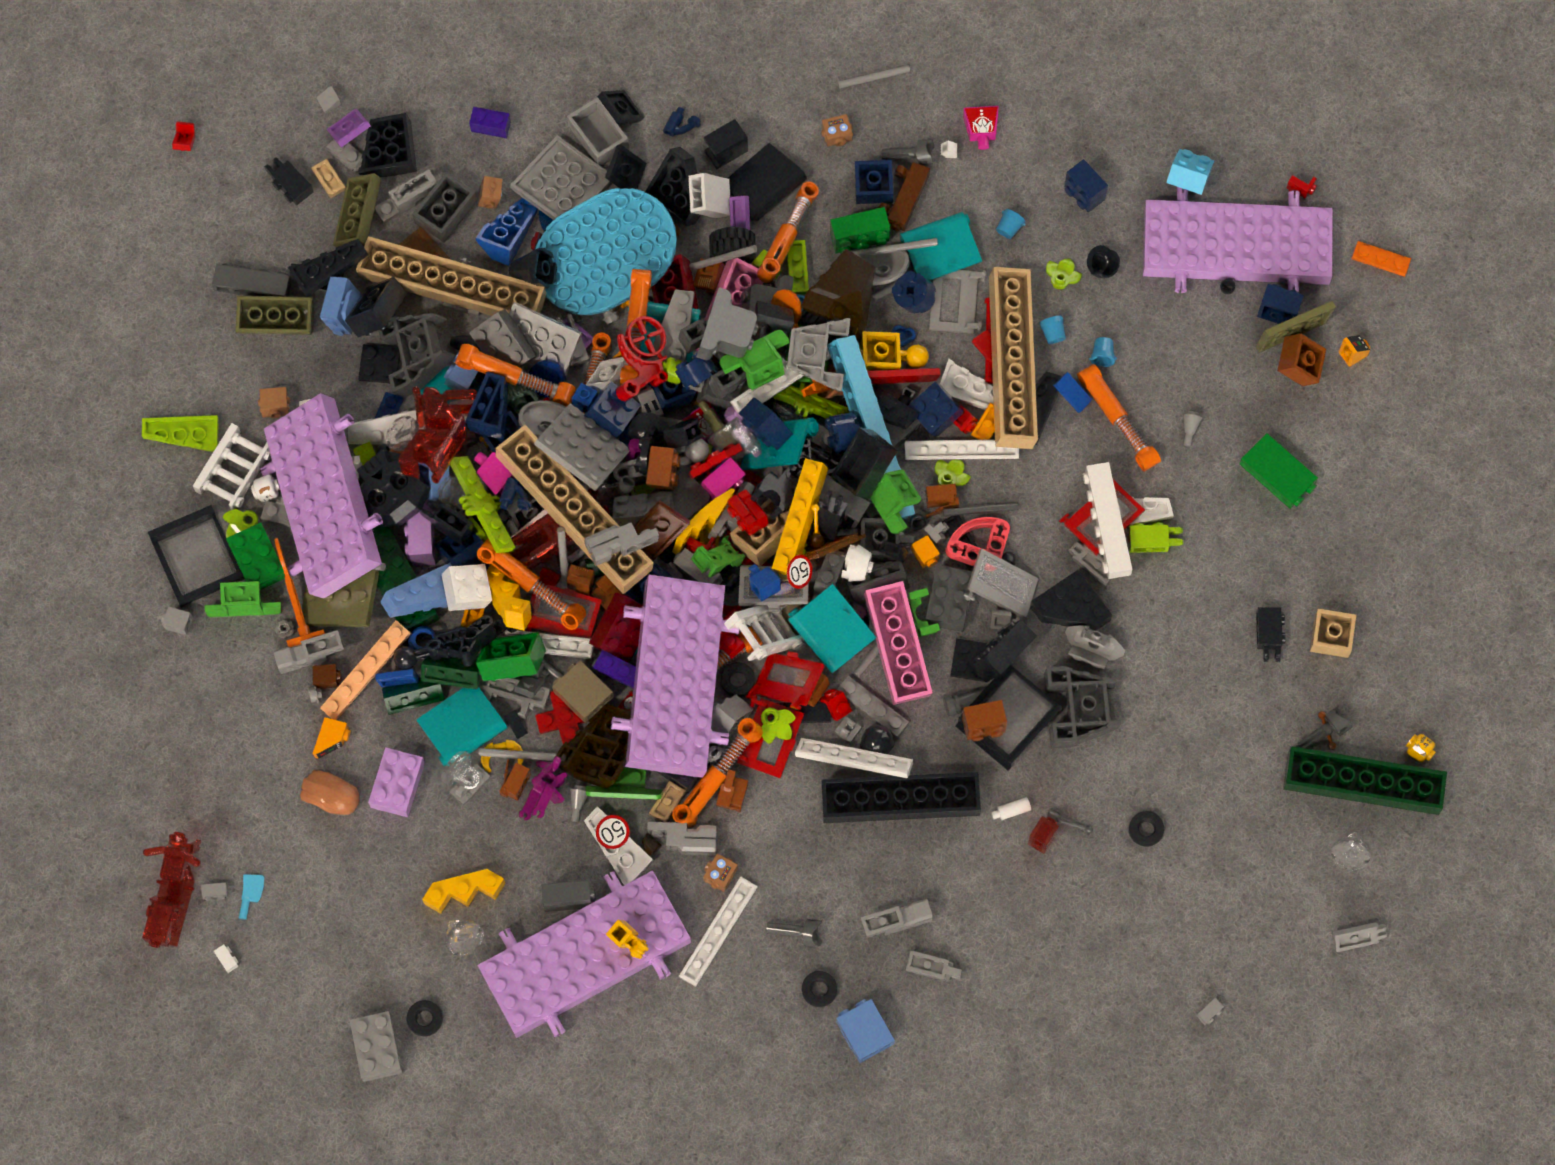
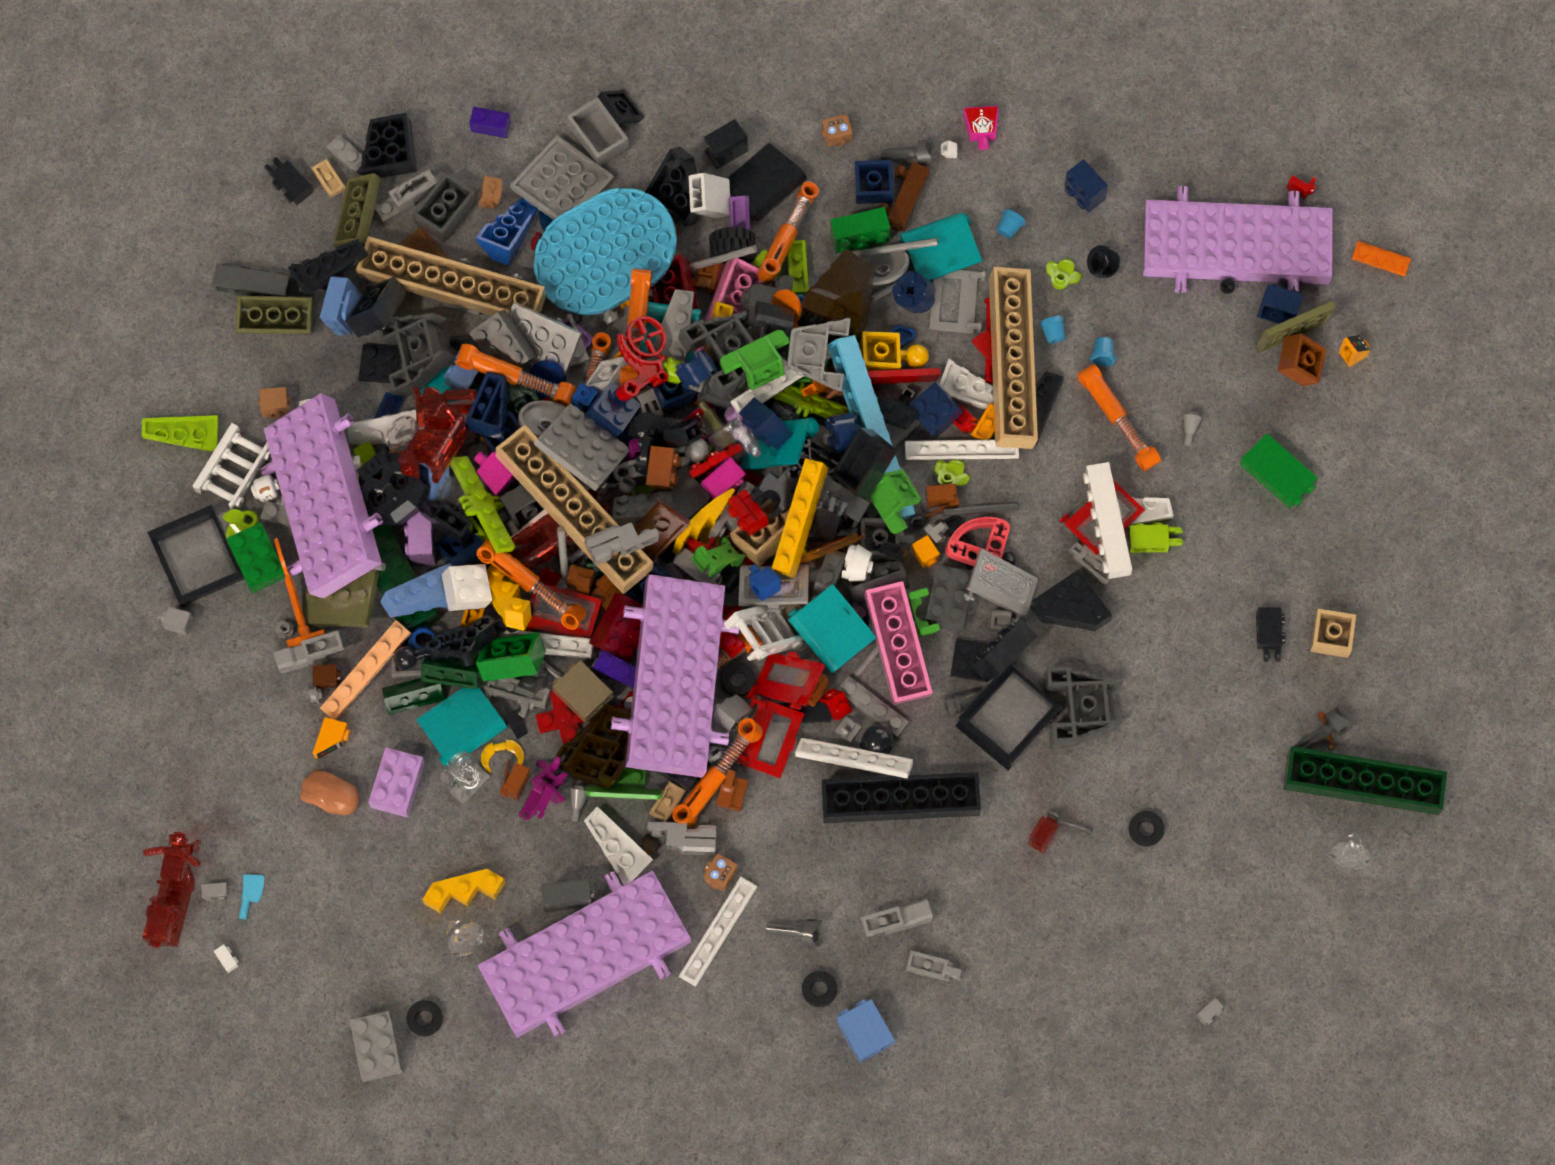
red bracket [172,121,195,151] -> none
bright green plate [205,581,281,617] -> none
light grey slope [317,86,341,113] -> none
medium lavender tile [327,108,371,147] -> none
blue tile [376,669,419,688] -> none
light grey bar [479,748,556,761] -> none
dark blue plant [500,478,532,510] -> none
black cone [509,248,557,289] -> none
sticker [596,815,630,849] -> none
black plate [605,145,647,189] -> none
yellow brick [606,919,649,959] -> none
dark blue plant [663,107,701,137] -> none
brick [696,287,759,360] -> none
lime plate [761,708,796,744] -> none
sticker [787,555,812,589] -> none
hinge [809,504,824,547] -> none
light grey bar [838,65,910,89] -> none
dark orange brick [962,700,1007,742] -> none
white cylinder [991,797,1031,820] -> none
blue tile [1053,372,1093,413] -> none
light grey piece [1065,625,1126,669] -> none
medium azure brick [1166,149,1214,195] -> none
light grey hinge [1333,923,1387,952] -> none
yellow head [1406,734,1436,763] -> none

